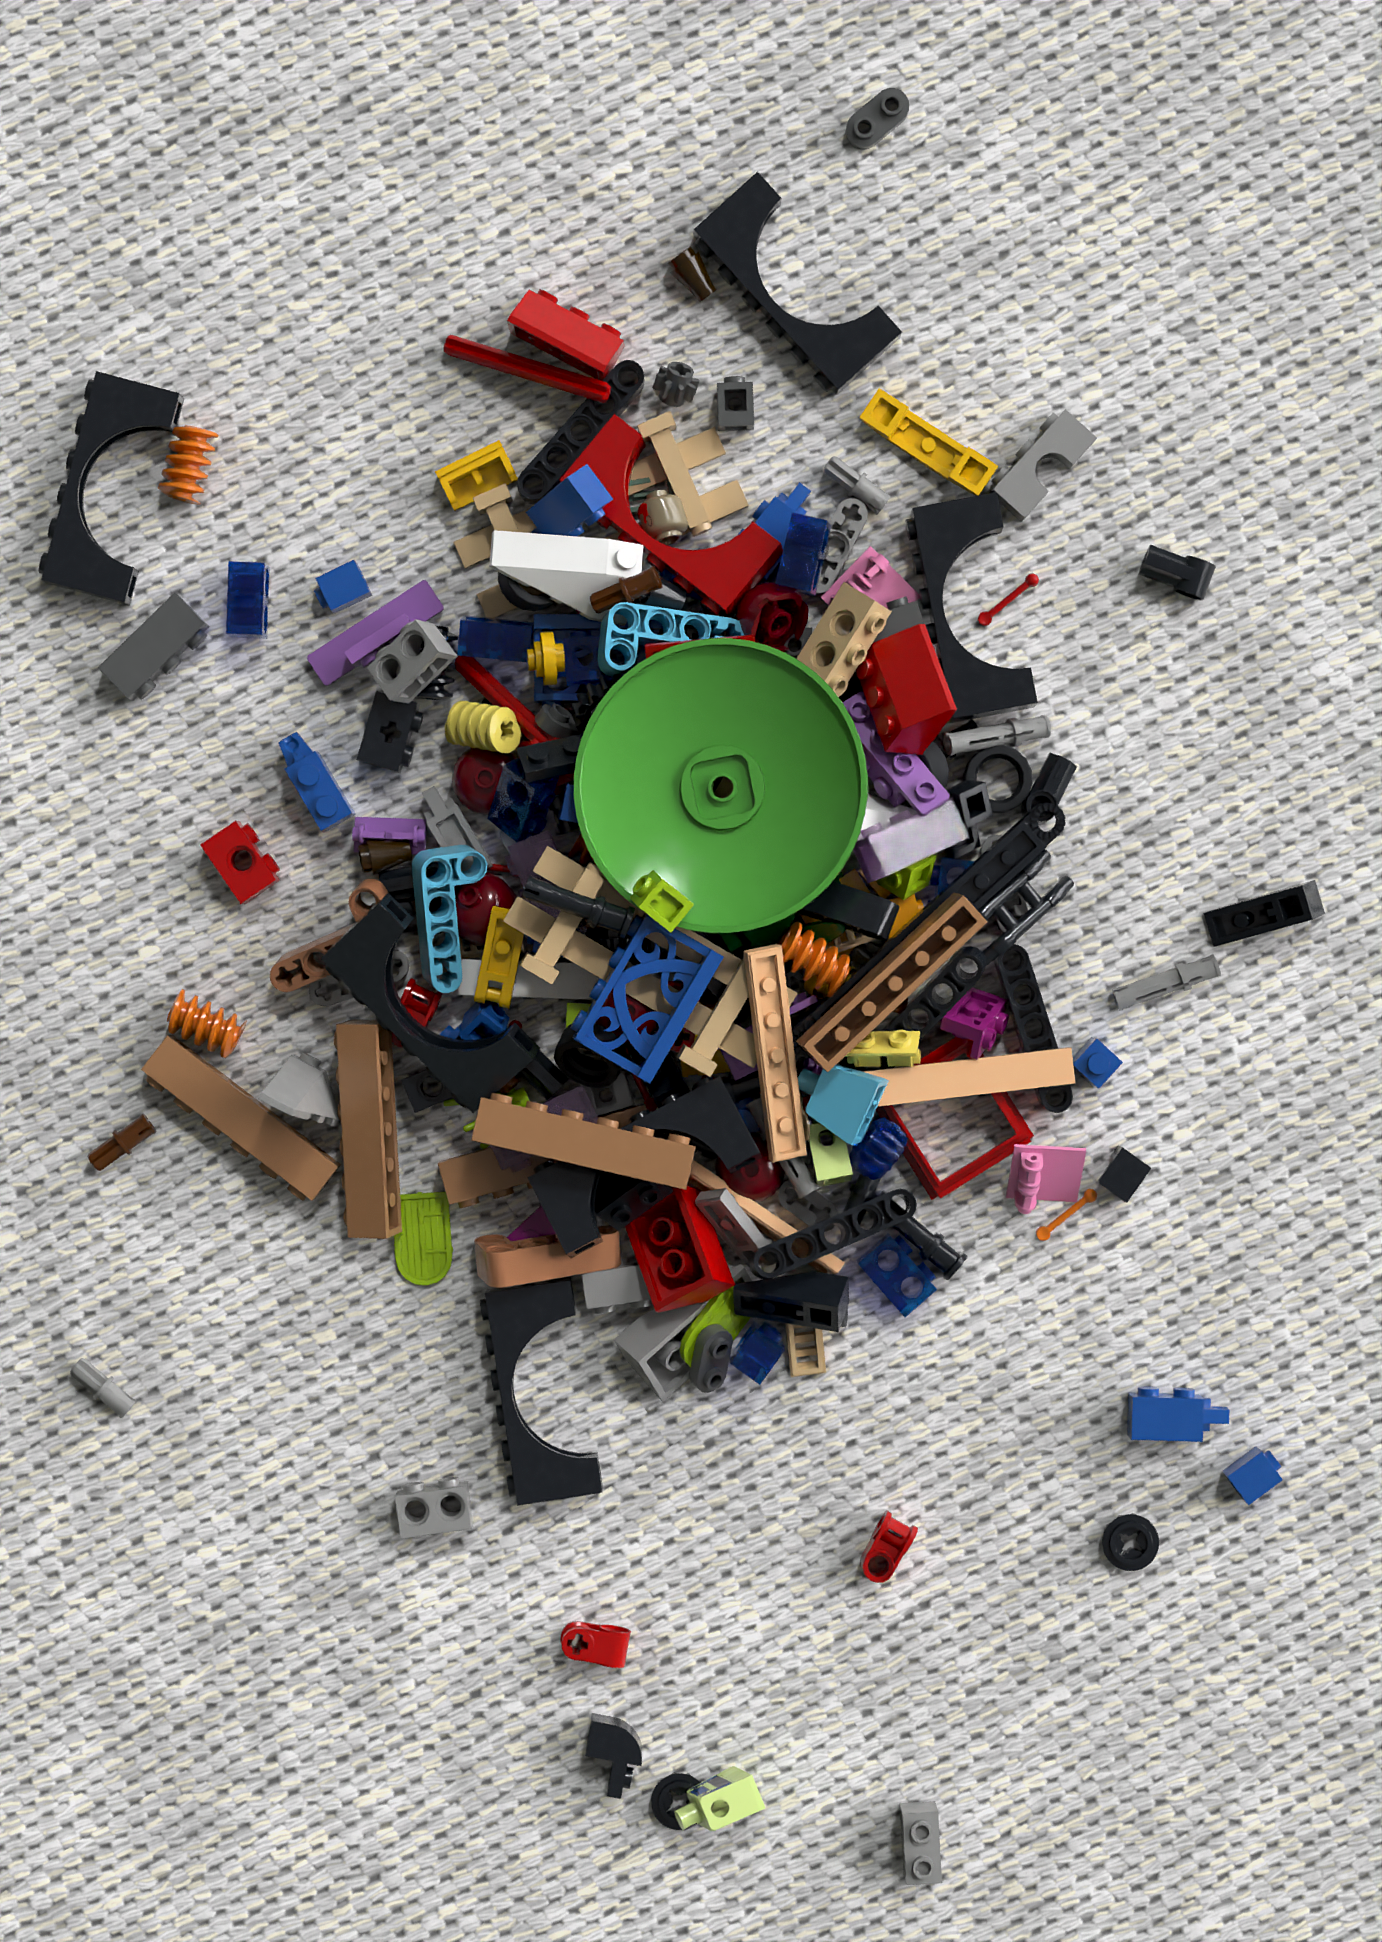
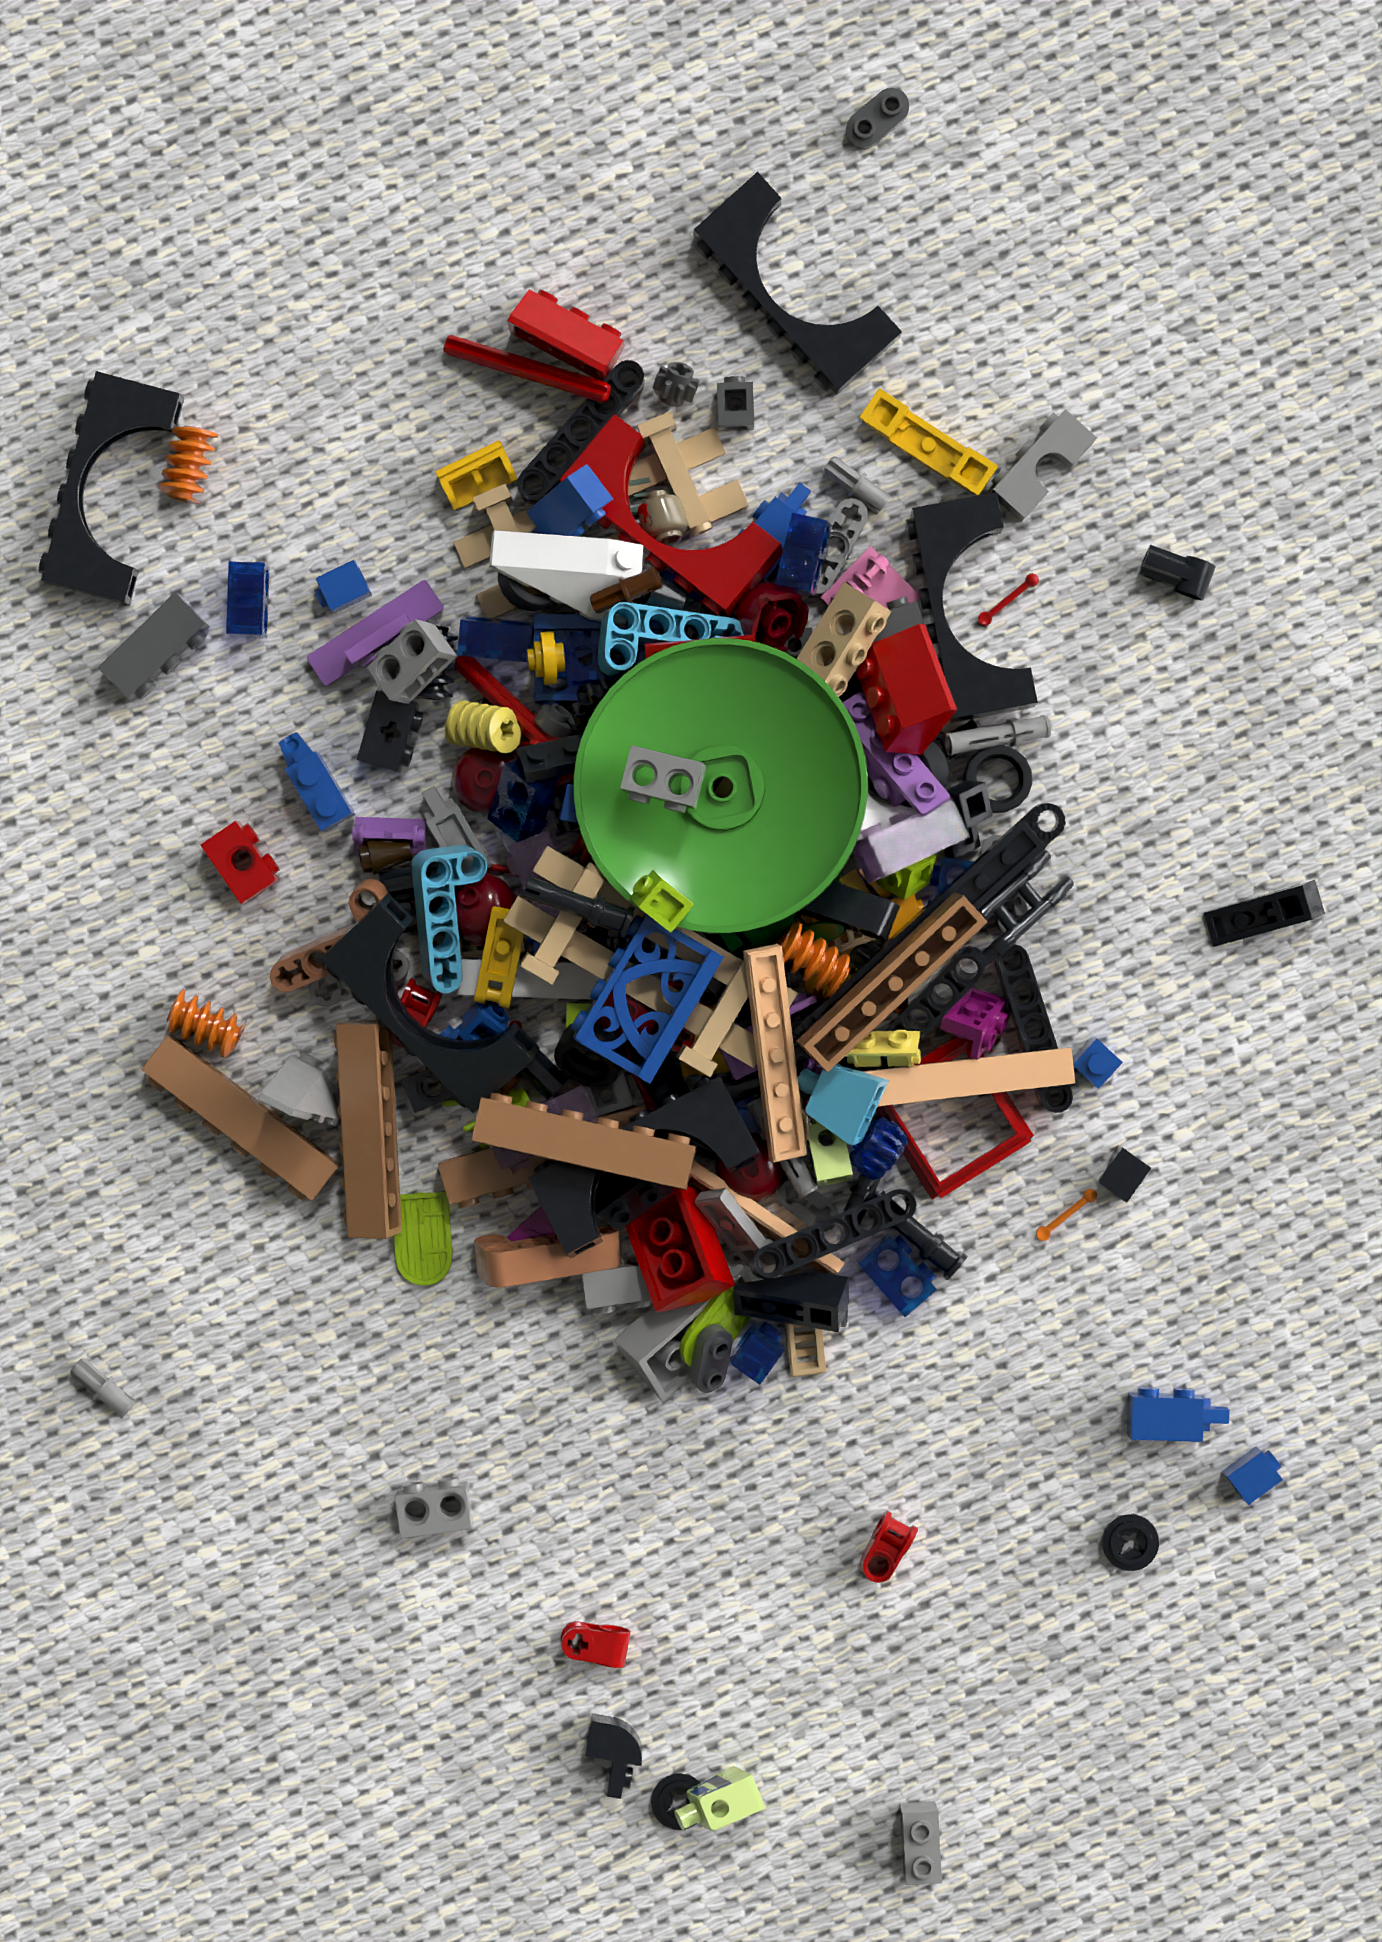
reddish brown axle [87,1114,157,1171] -> none
black arch [480,1277,603,1506] -> none
dark brown cone [668,246,717,302] -> none
bright pink hinge [1006,1144,1086,1214] -> none
black piece [1021,752,1077,825] -> none
light grey pin [1112,954,1221,1011] -> none
none -> light grey brick [620,745,706,813]

